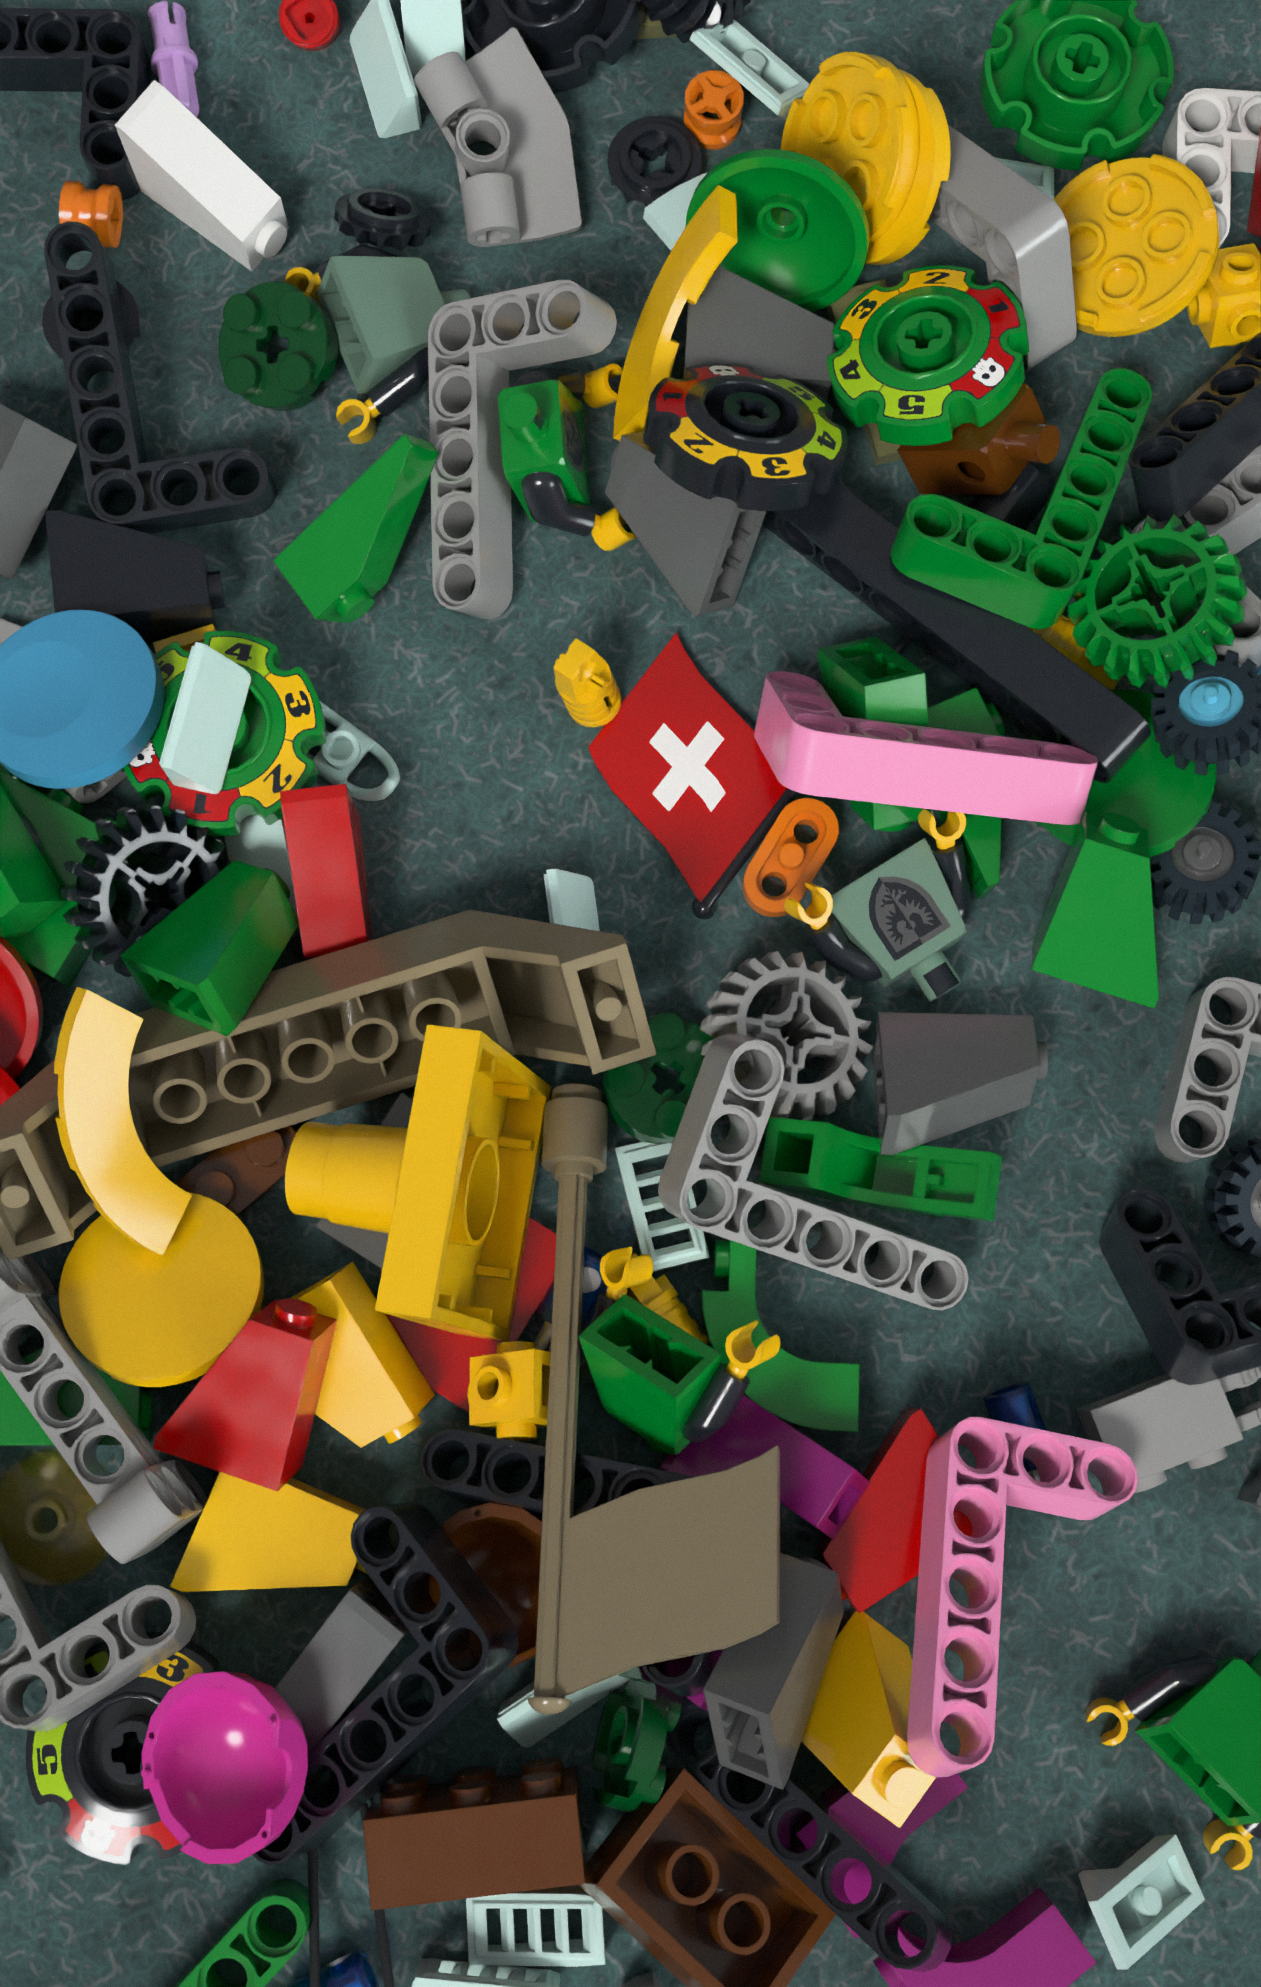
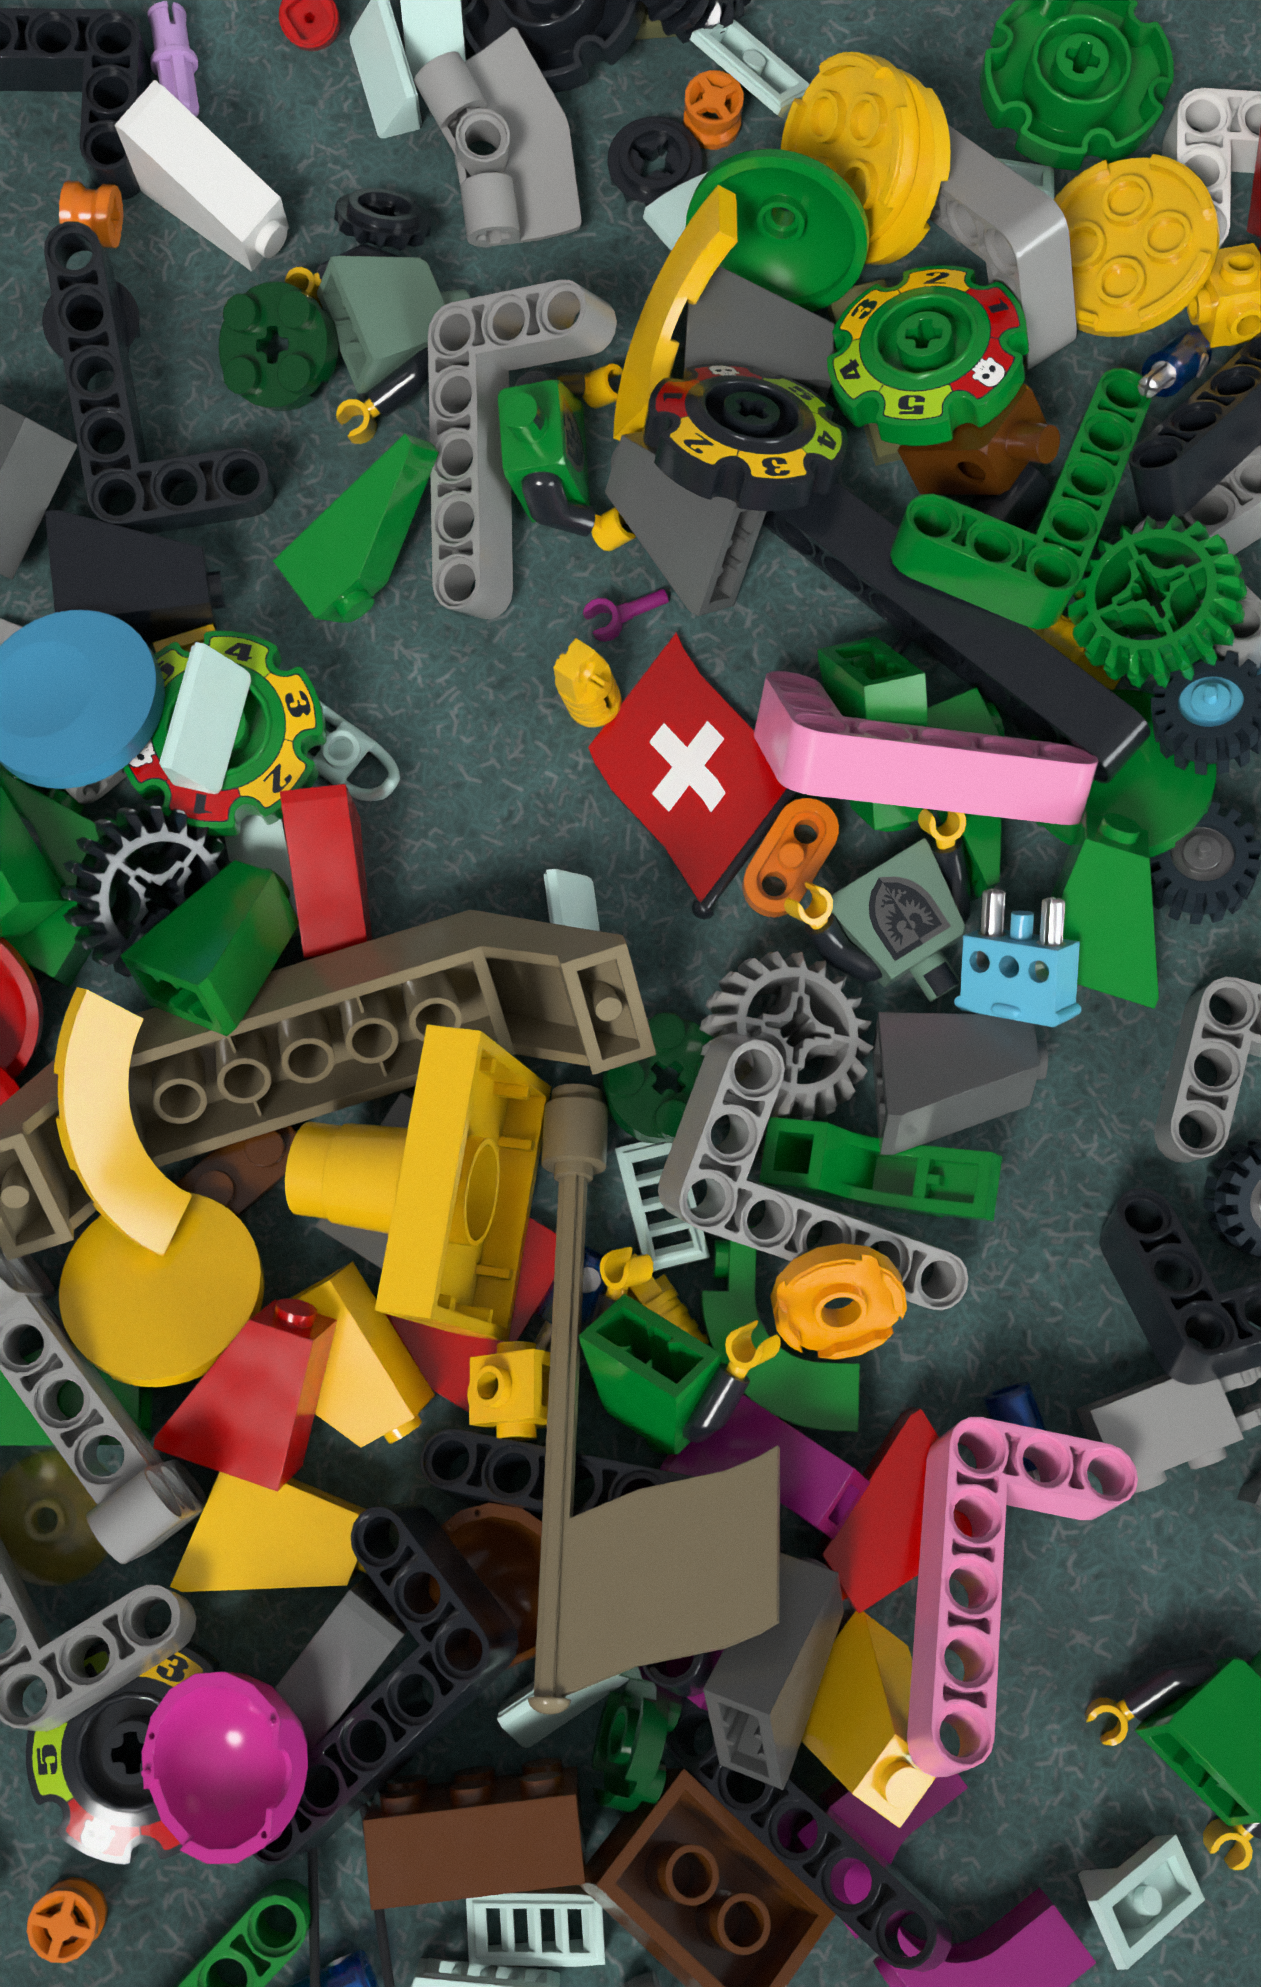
none -> orange wheel [27,1877,108,1963]
none -> magenta hand [583,589,669,642]
none -> light orange tile [770,1243,907,1360]
none -> medium azure piece [954,889,1081,1027]
none -> piece [1137,330,1212,398]

